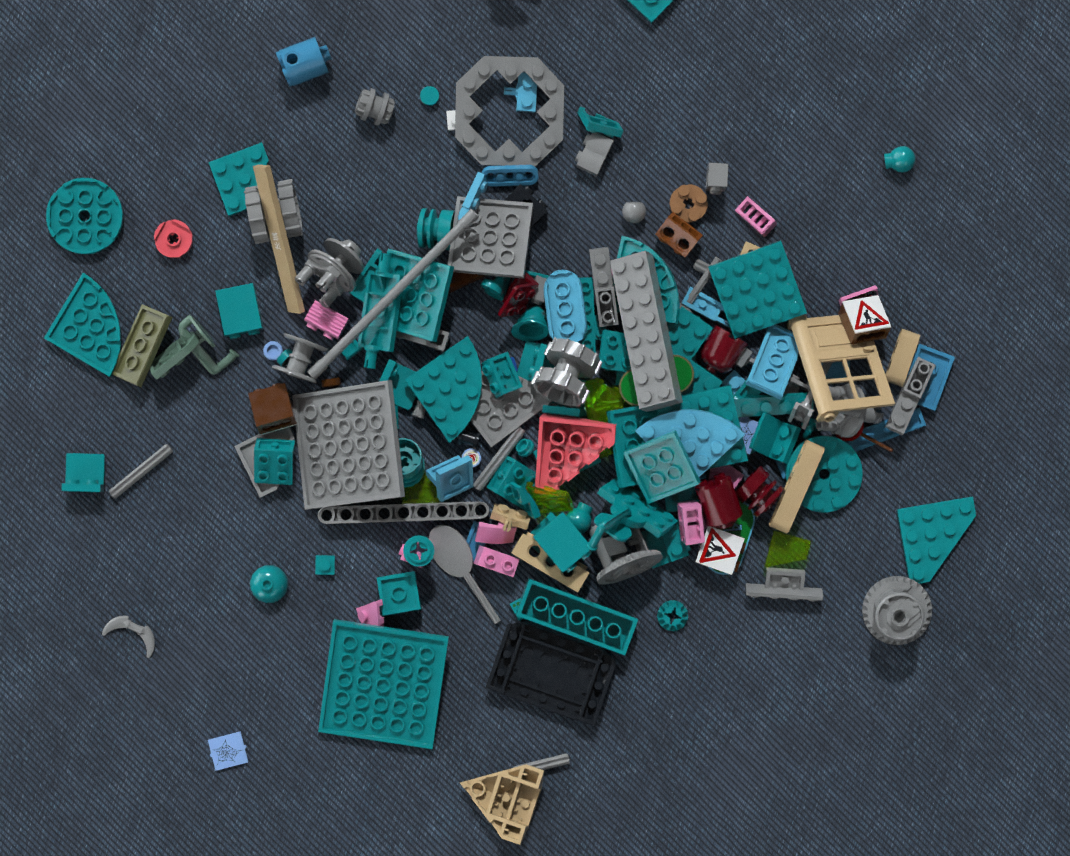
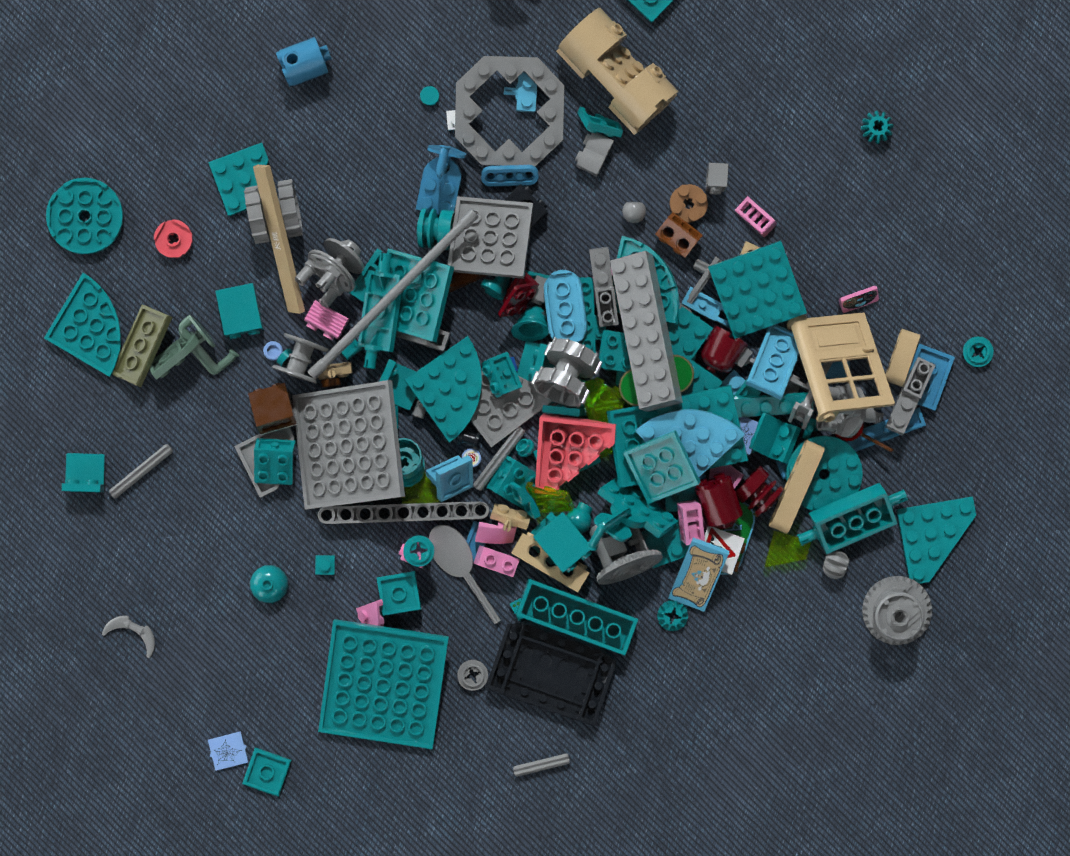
light grey piece [355,88,395,126] -> none
medium azure hinge [458,172,488,220] -> none
tan wedge [460,764,545,845] -> none
light grey bracket [745,567,823,602] -> none
piece [838,295,891,344] -> none
teal piece [884,146,916,172] -> none
none -> teal tile [242,747,291,797]
none -> tan plate [318,362,352,380]
none -> dark azure plate [416,145,467,215]
none -> light grey gear [457,660,488,691]
none -> tan cylinder [556,8,679,135]
none -> tile [668,537,729,612]
none -> teal brick [797,483,908,554]
none -> light grey piece [822,550,849,579]
none -> teal gear [861,111,894,144]
none -> teal gear [963,336,994,367]

